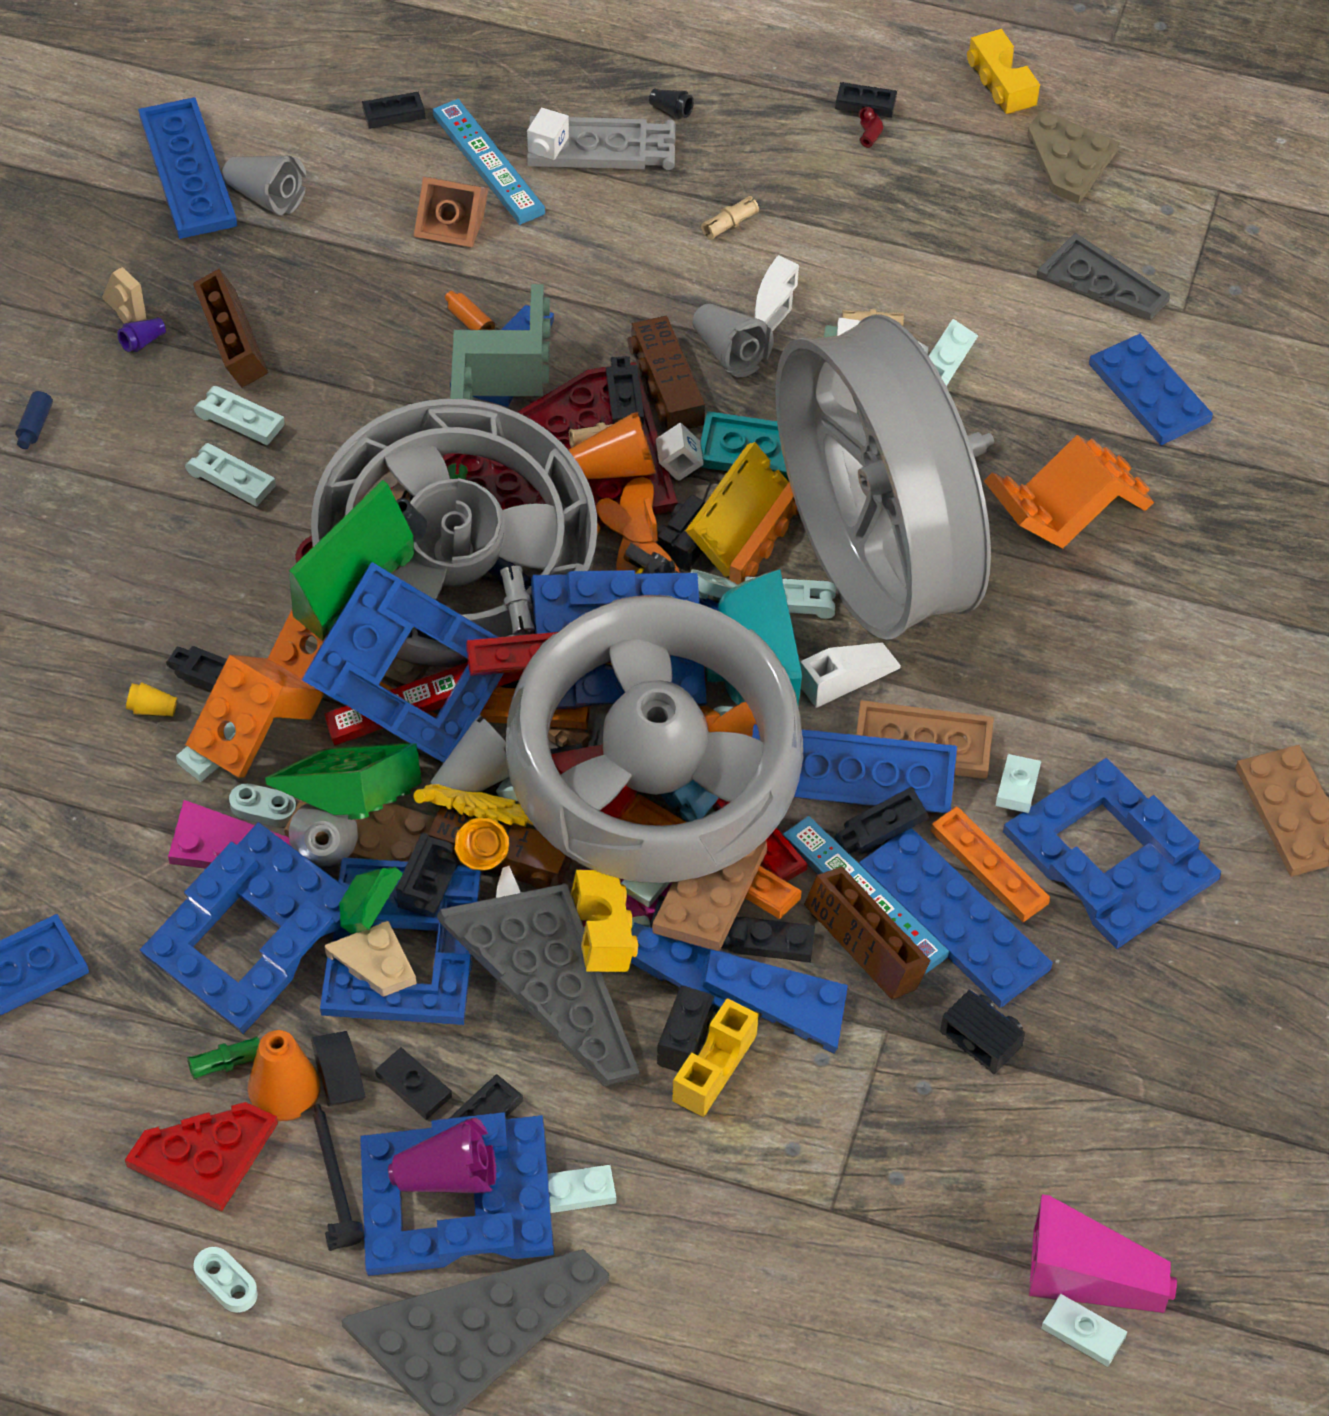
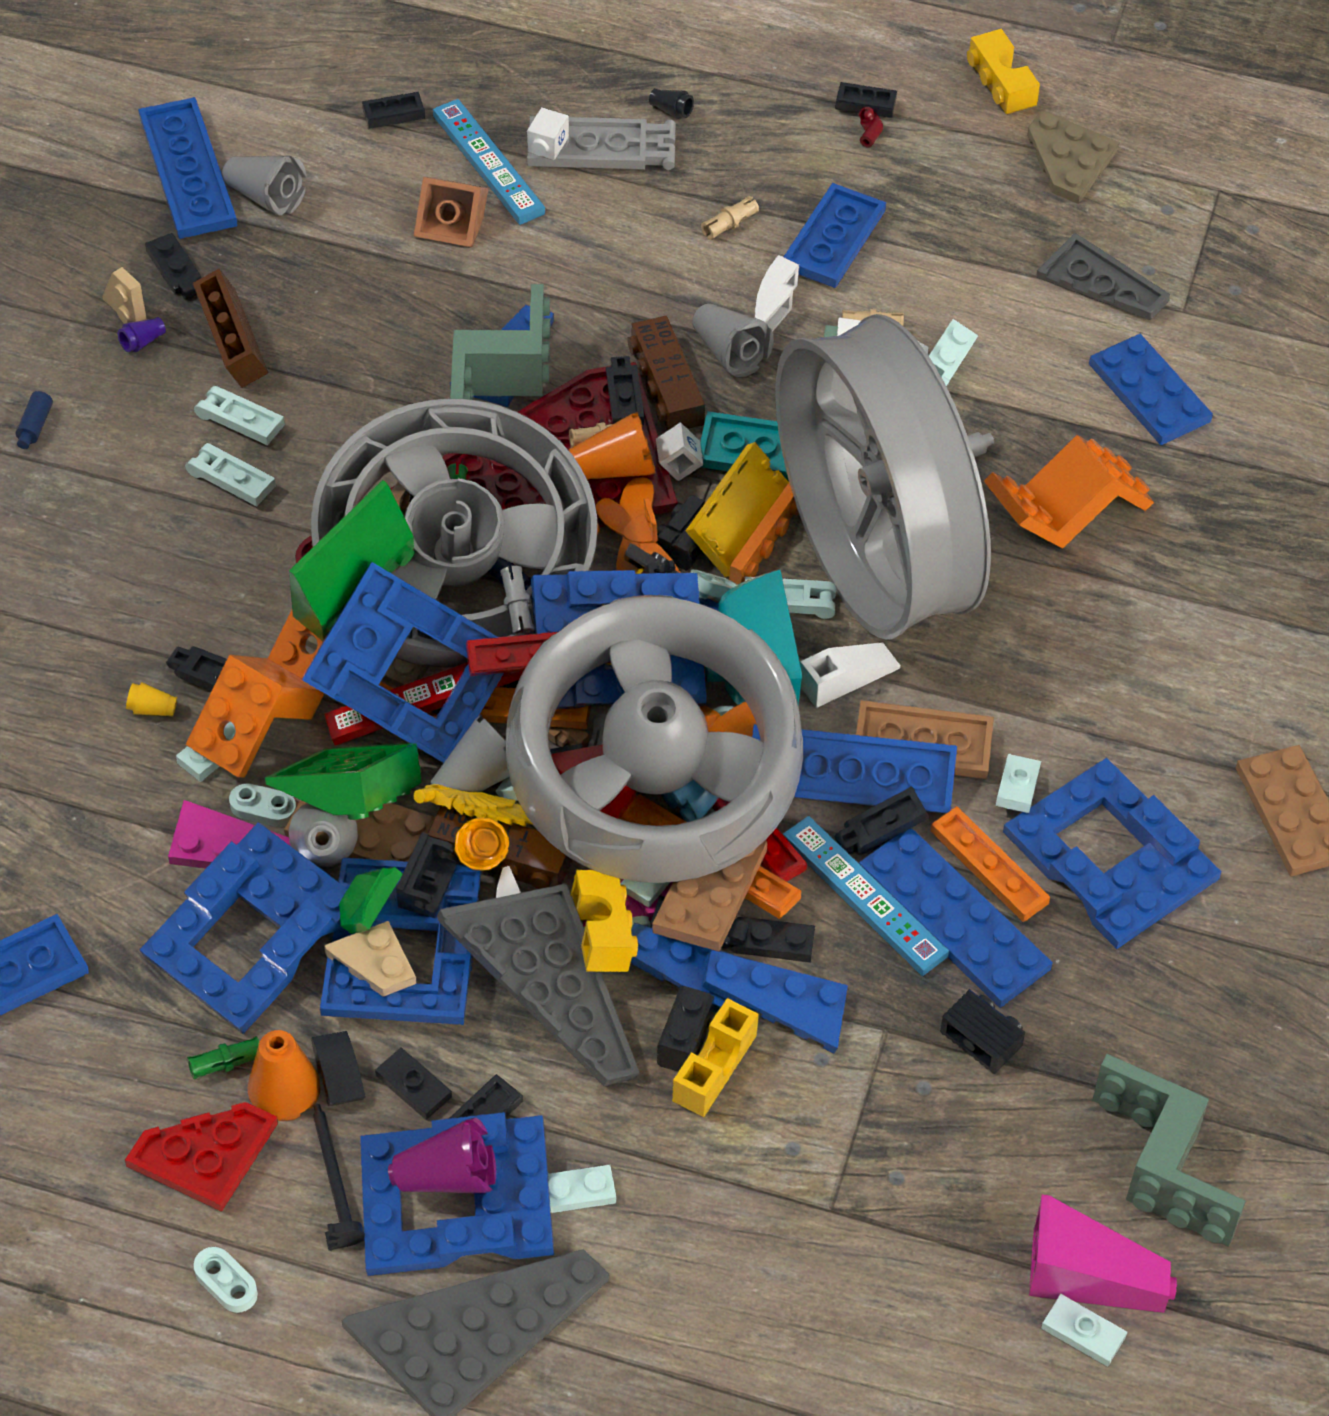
black cone [396,498,427,542] -> none
orange cylinder [445,291,495,330] -> none
reddish brown brick [804,866,931,1000] -> none
none -> black hinge [145,233,201,299]
none -> blue plate [784,183,886,288]
none -> sand green bracket [1092,1054,1246,1247]

